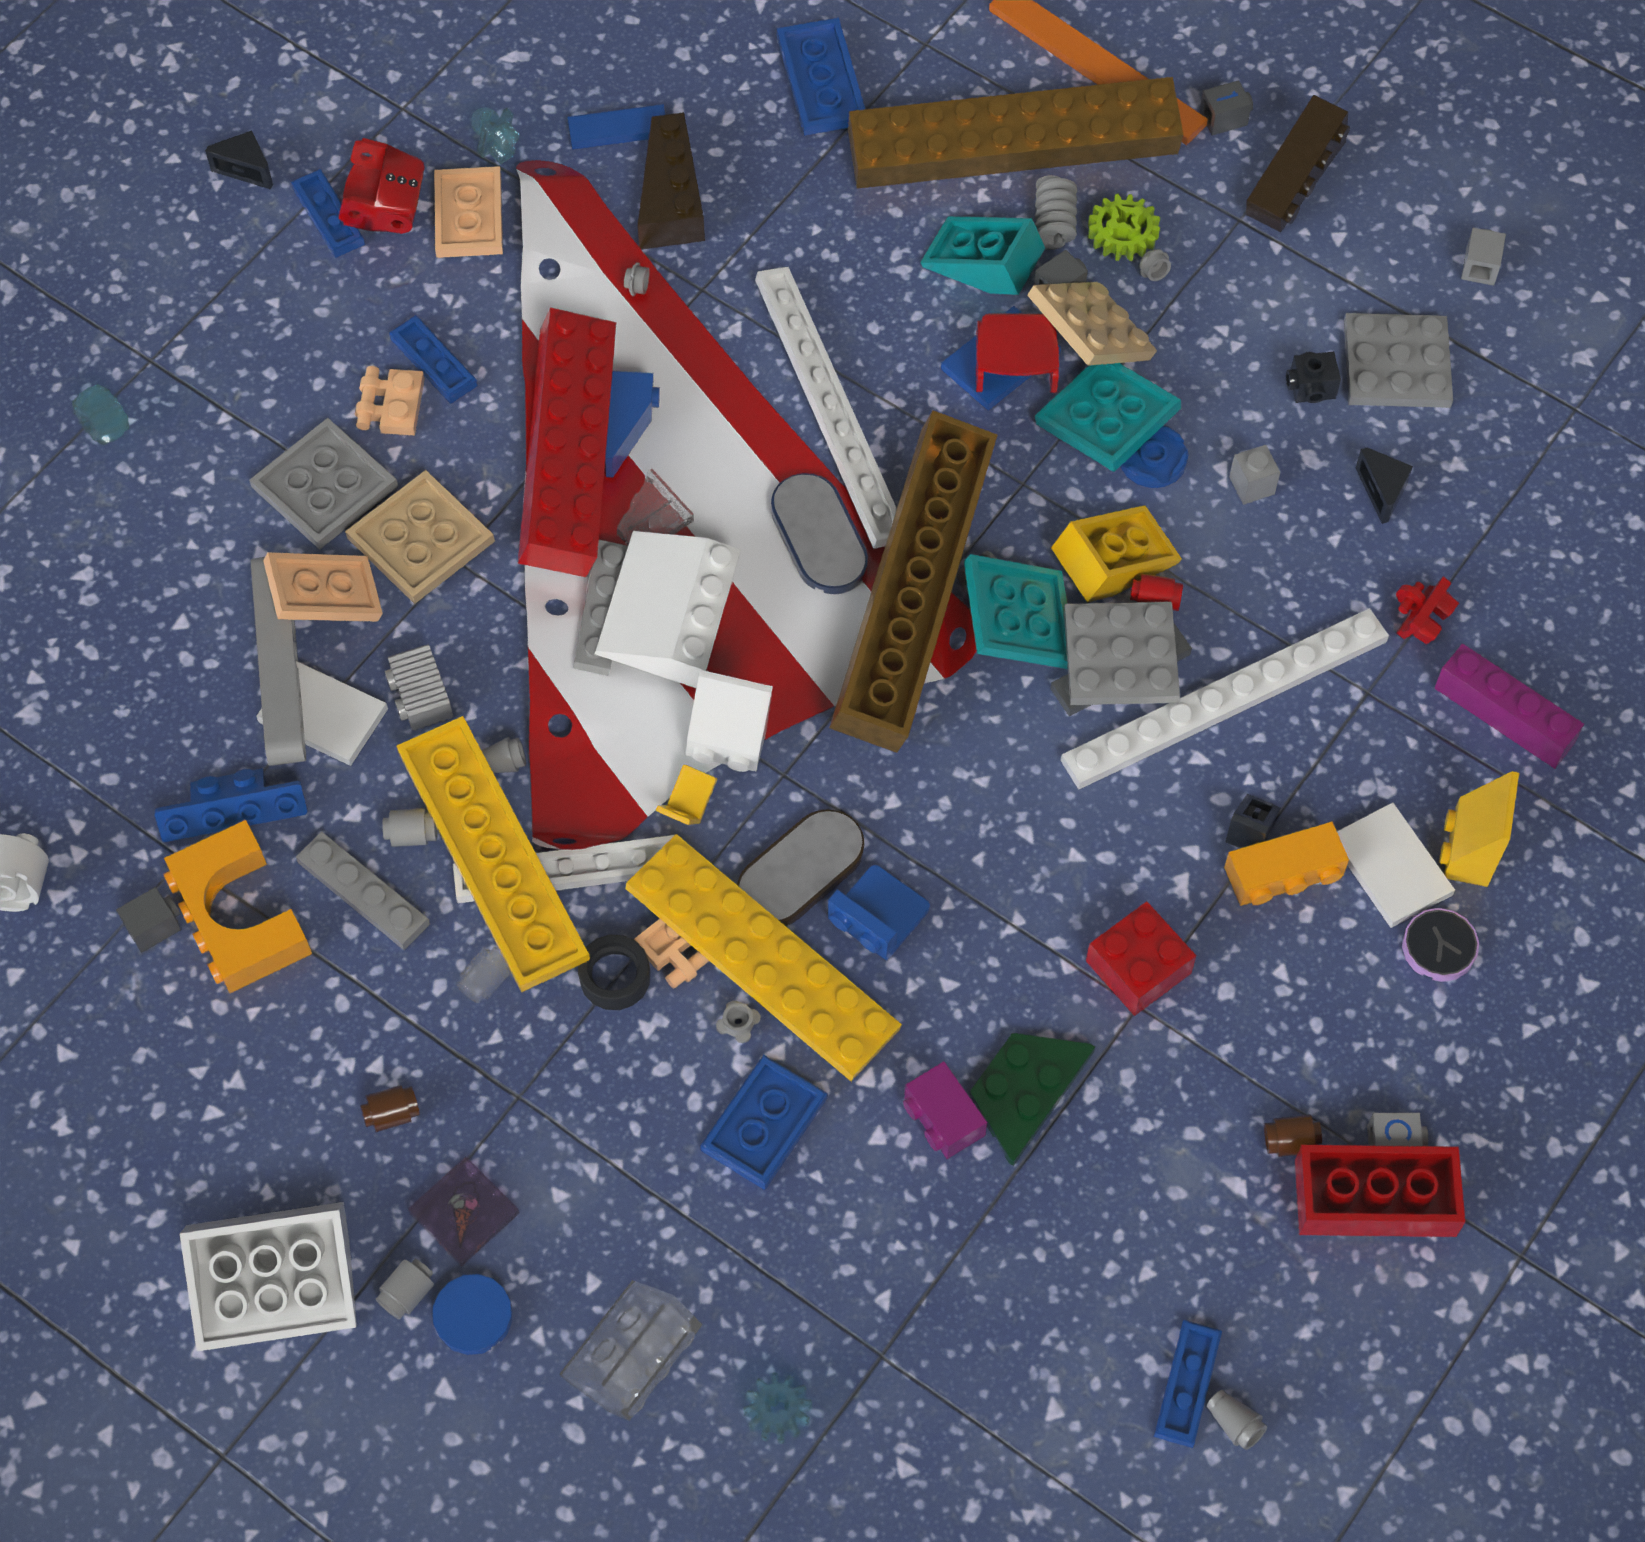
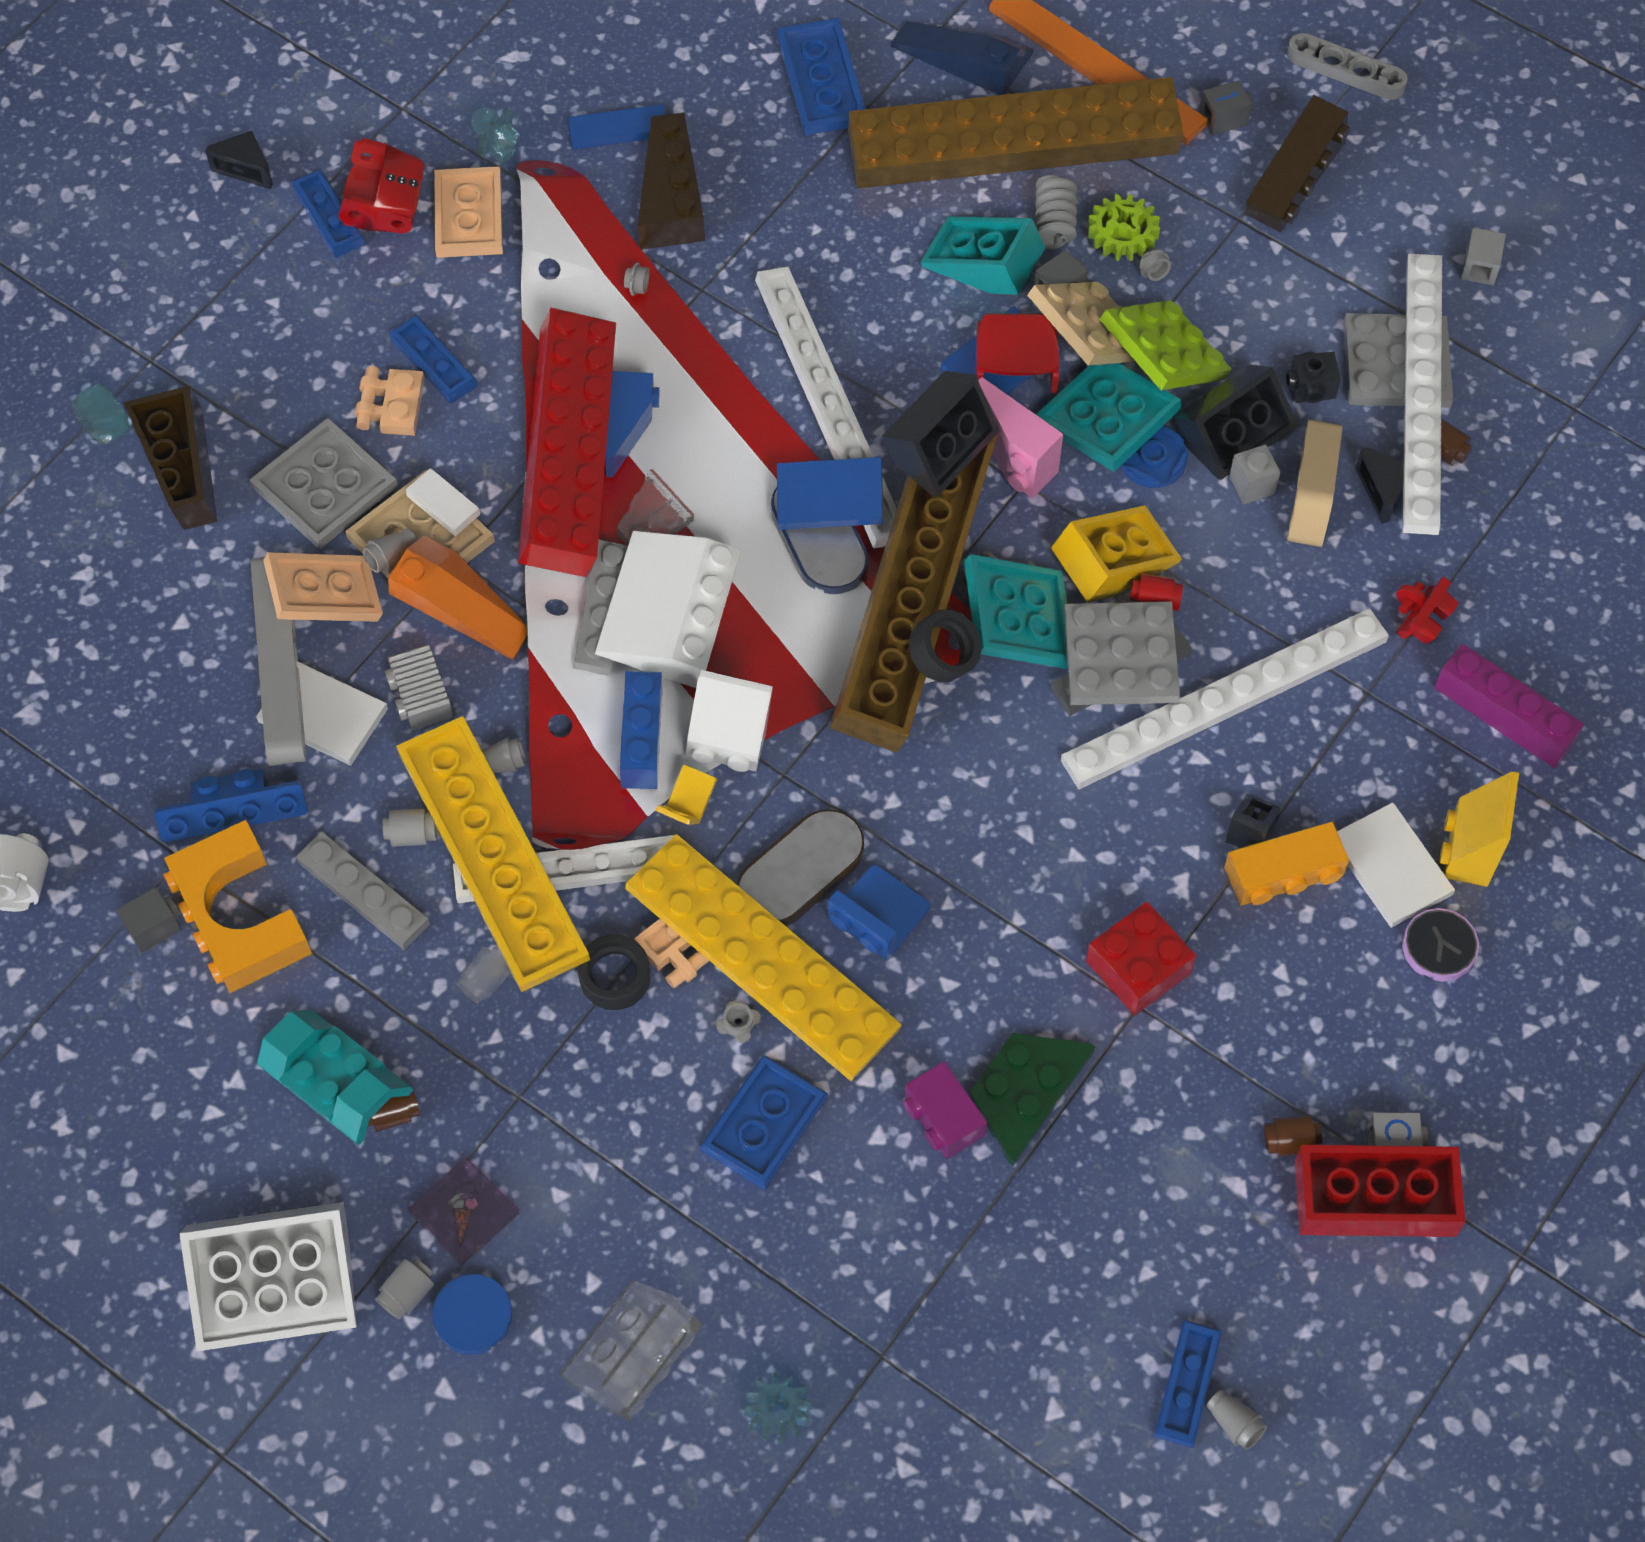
none -> dark brown wedge [122,386,217,530]
none -> teal piece [257,1010,414,1146]
none -> light grey cone [363,528,417,573]
none -> orange wedge [388,535,528,660]
none -> white tile [405,468,480,536]
none -> blue brick [620,671,663,789]
none -> blue tile [777,457,883,530]
none -> black slope [882,371,1000,497]
none -> dark blue wedge [891,21,1034,95]
none -> black tyre [909,609,982,682]
none -> bright pink slope [978,377,1063,499]
none -> lime plate [1099,300,1232,390]
none -> black slope [1172,364,1298,480]
none -> light grey beam [1287,33,1408,100]
none -> tan beam [1287,419,1343,547]
none -> white plate [1403,254,1442,535]
none -> reddish brown brick [1441,419,1473,466]

